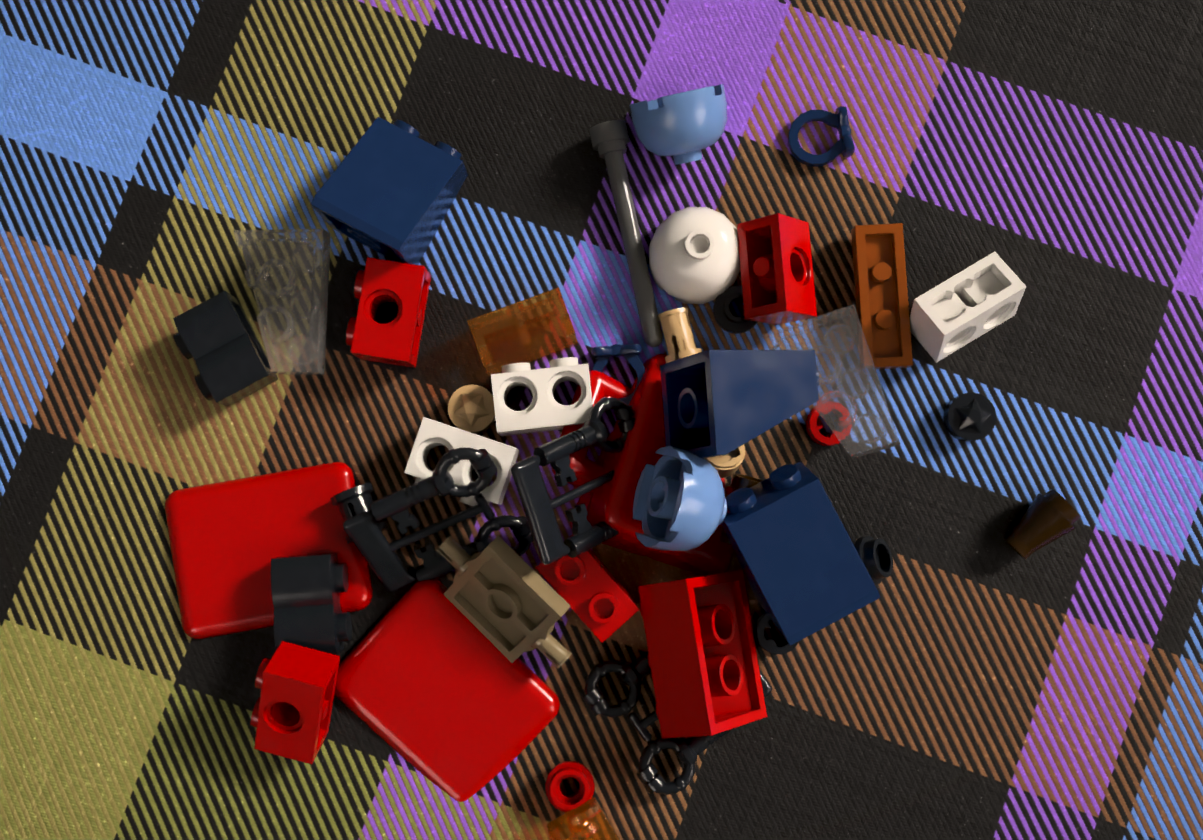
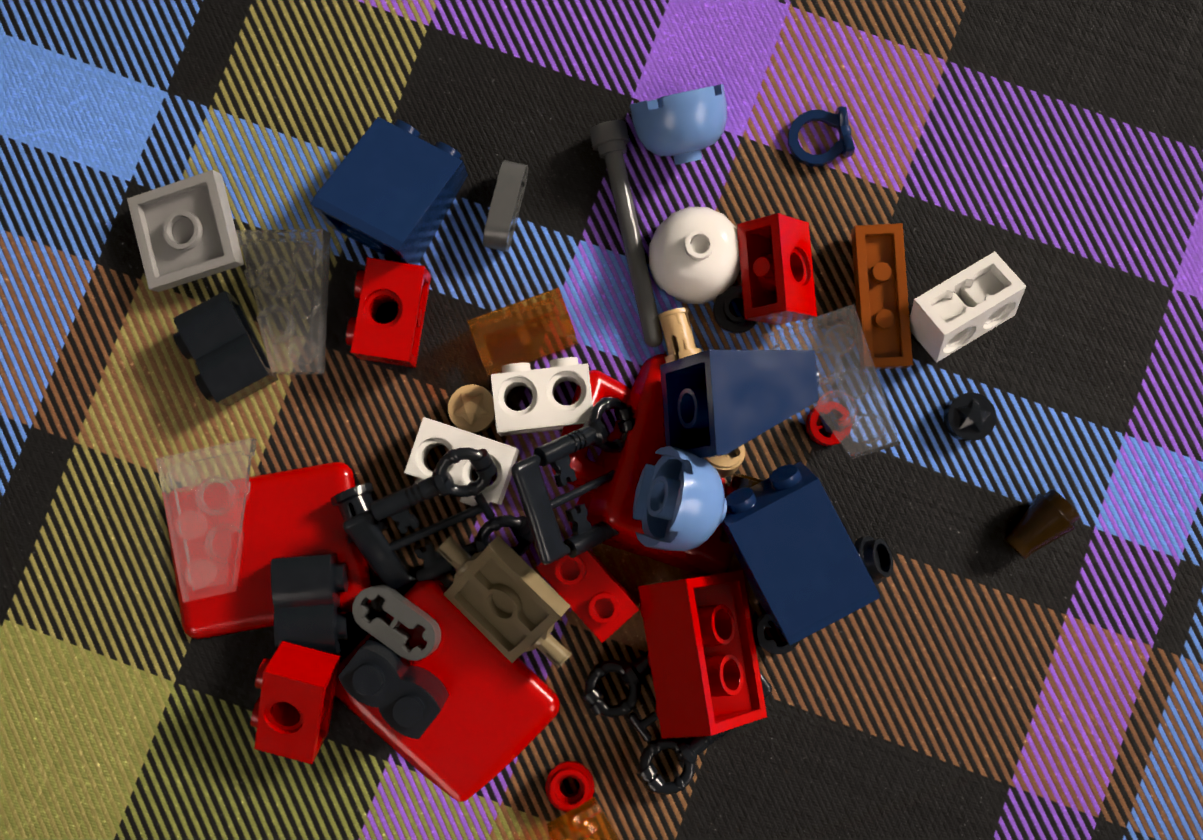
dark blue piece [591,344,645,405] -> none
none -> light grey plate [127,170,244,292]
none -> clear wing [156,438,257,603]
none -> black brick [338,636,449,739]
none -> dark grey beam [352,585,441,661]
none -> dark grey beam [483,160,528,252]

